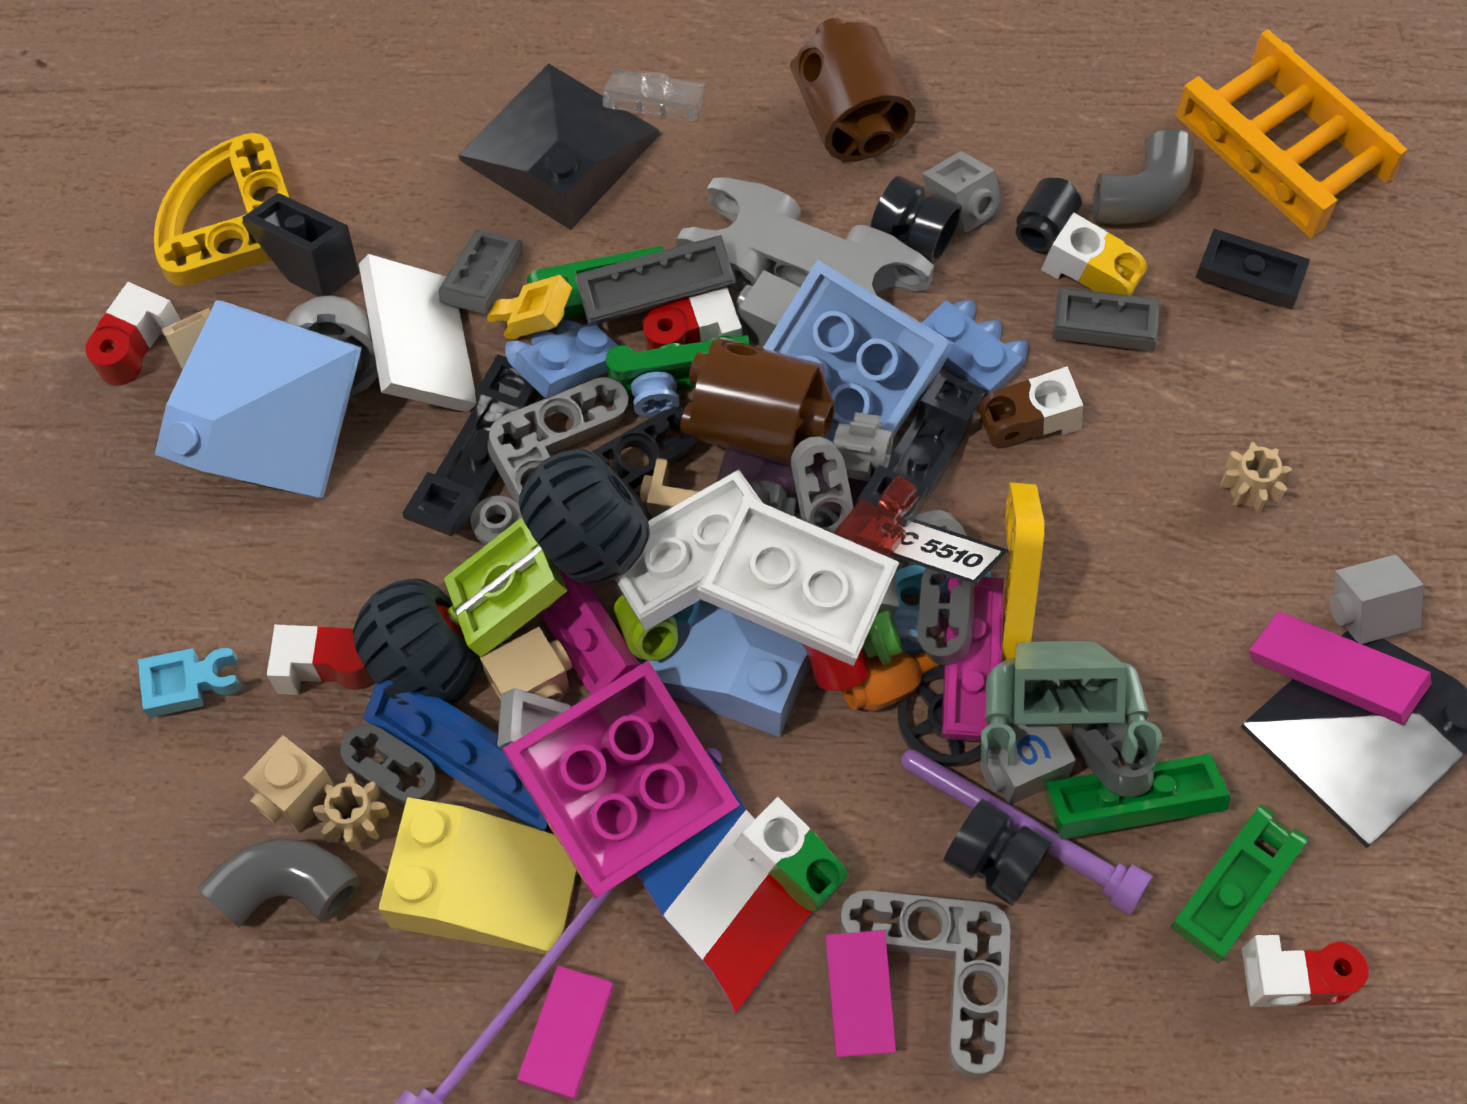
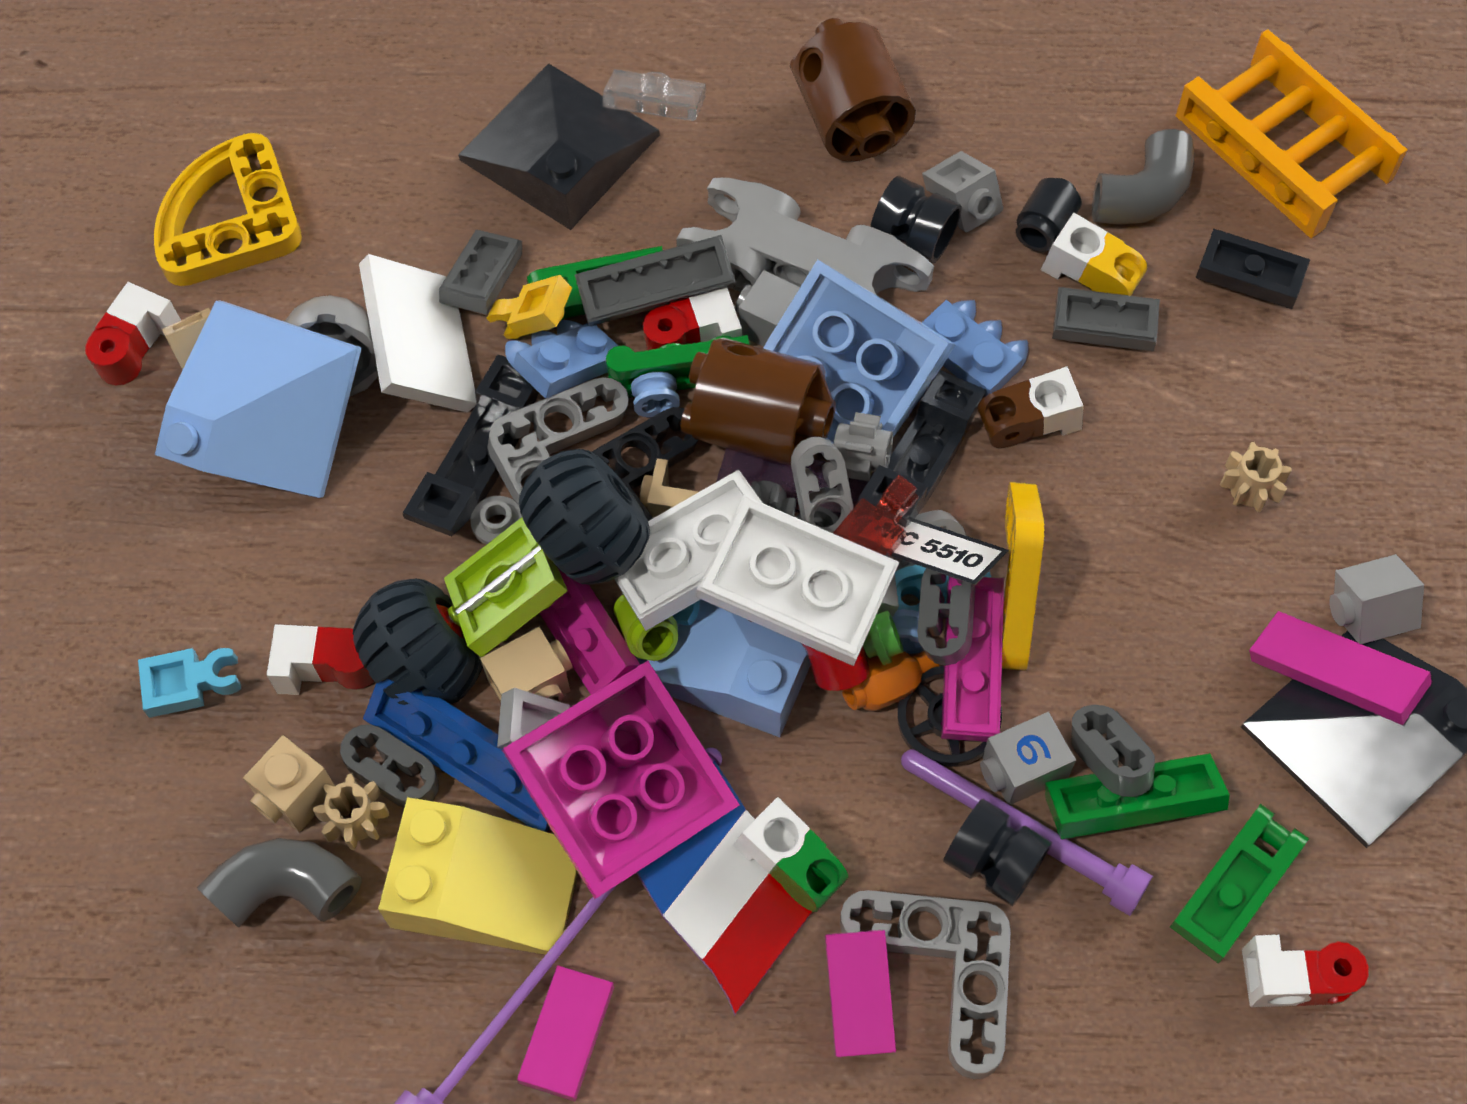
black slope [242,193,359,297] -> none
sand green torso [981,641,1162,766] -> none

